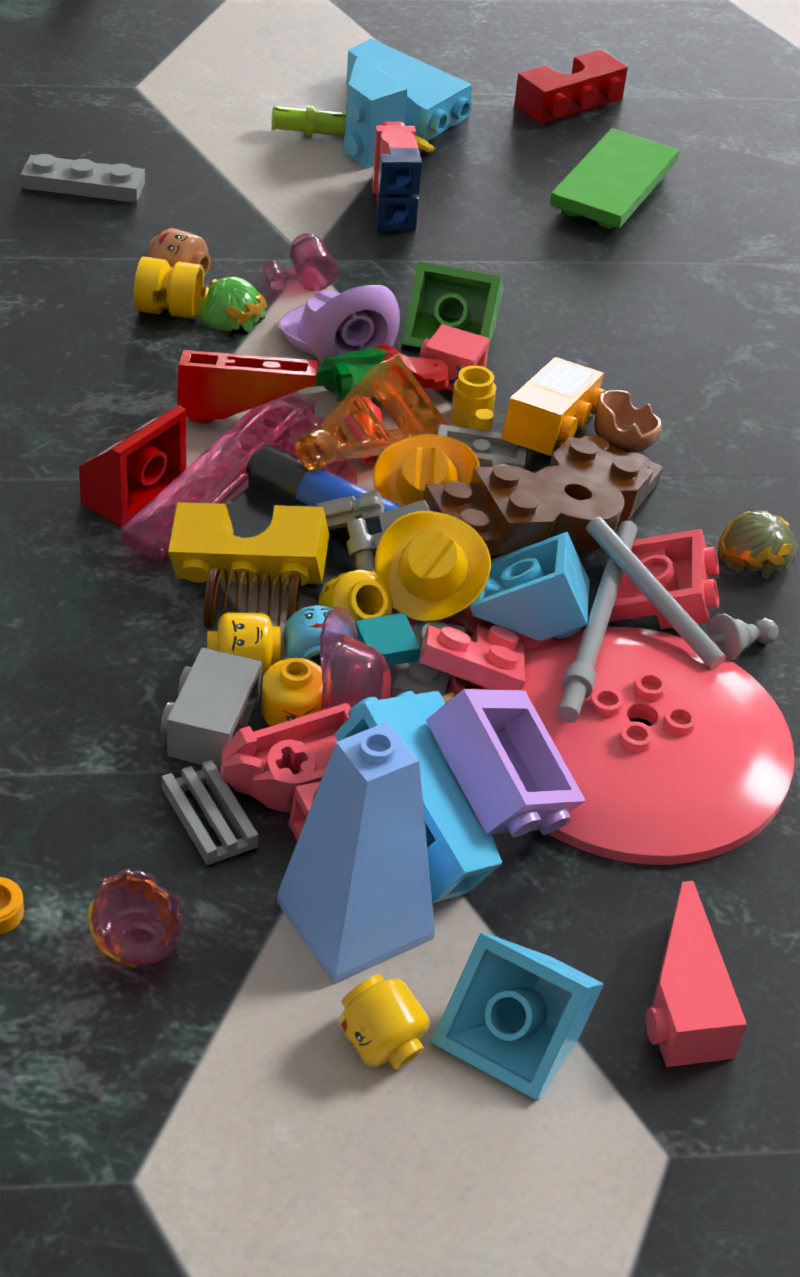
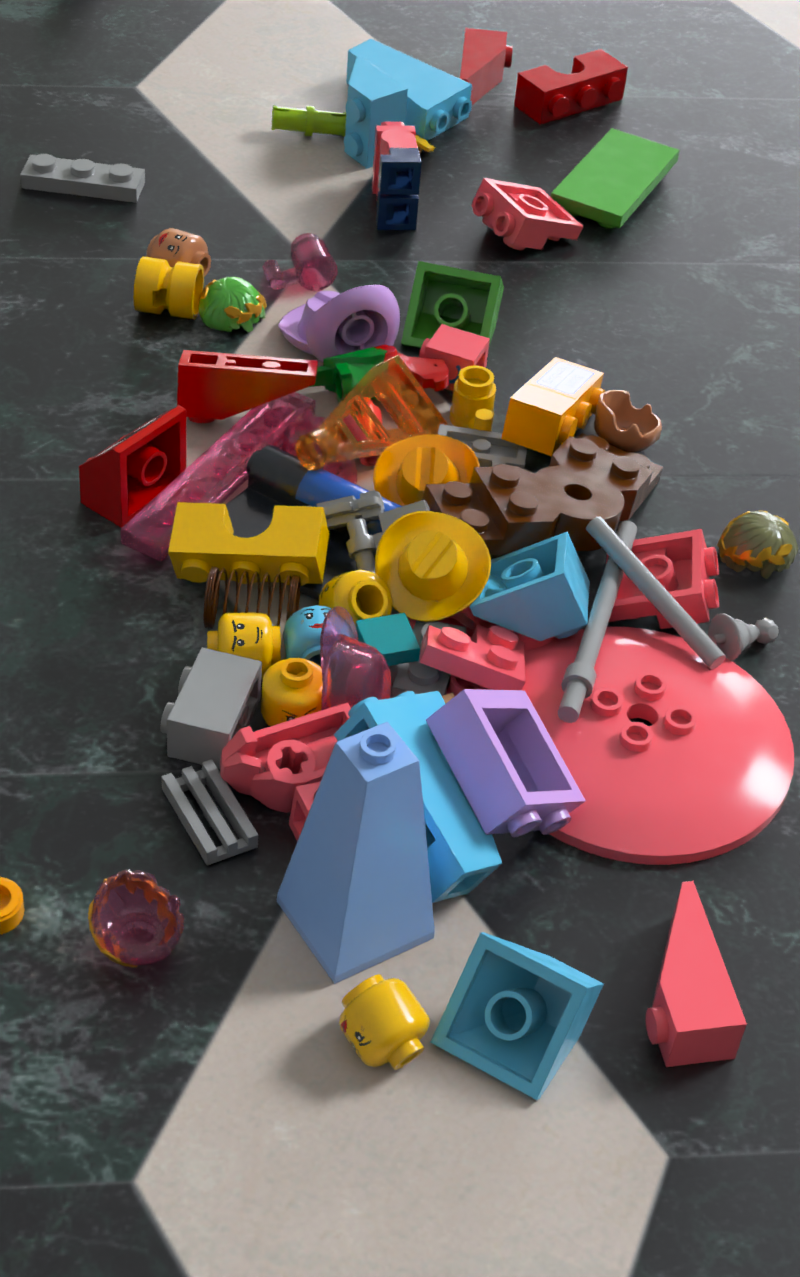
none -> slope [460,28,513,105]
none -> coral plate [471,178,584,251]

